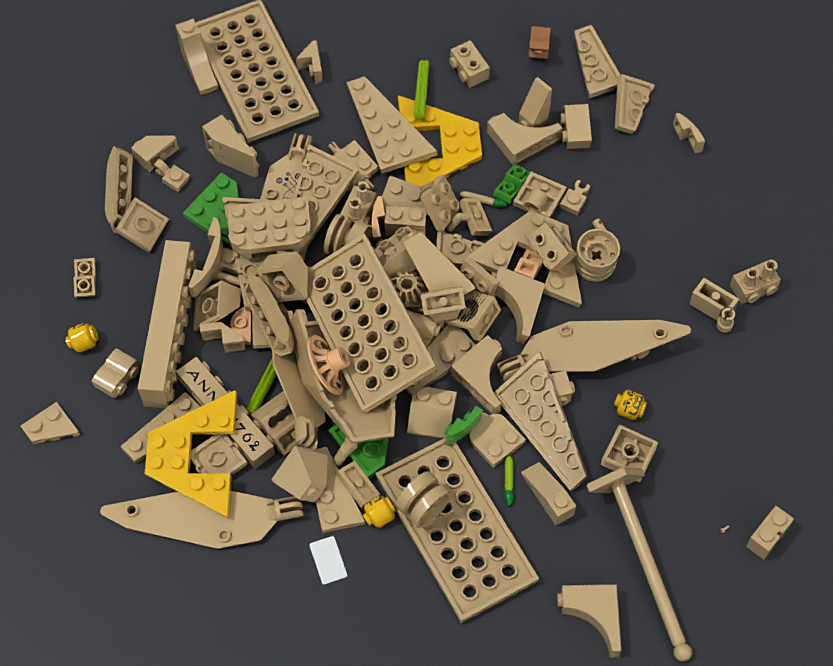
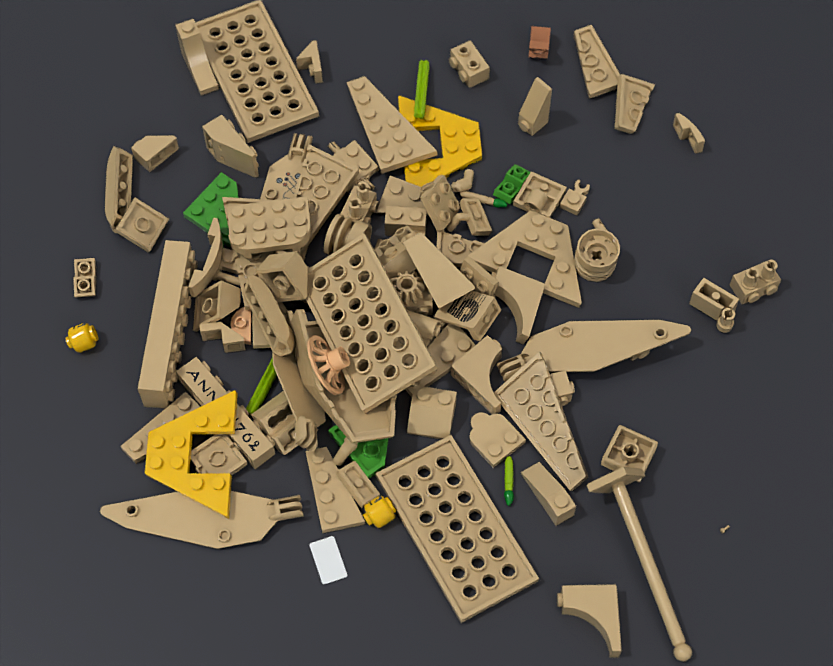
tan wing [21,402,80,445] -> none
tan brick [92,348,139,399] -> none
tan plate [154,159,190,192] -> none
tan slope [271,446,328,502] -> none
light nougat slope [372,196,385,242] -> none
tan wheel [396,471,452,528] -> none
tan slope [420,287,466,322] -> none
bright green slope [444,406,483,445] -> none
tan arch [487,113,563,165] -> none
light nougat slope [514,249,543,279] -> none
tan brick [528,222,577,271] -> none
tan hinge [560,104,592,149] -> none
yellow head [614,390,647,421] -> none
tan piece [746,506,794,560] -> none
none -> tan arm [451,169,474,193]

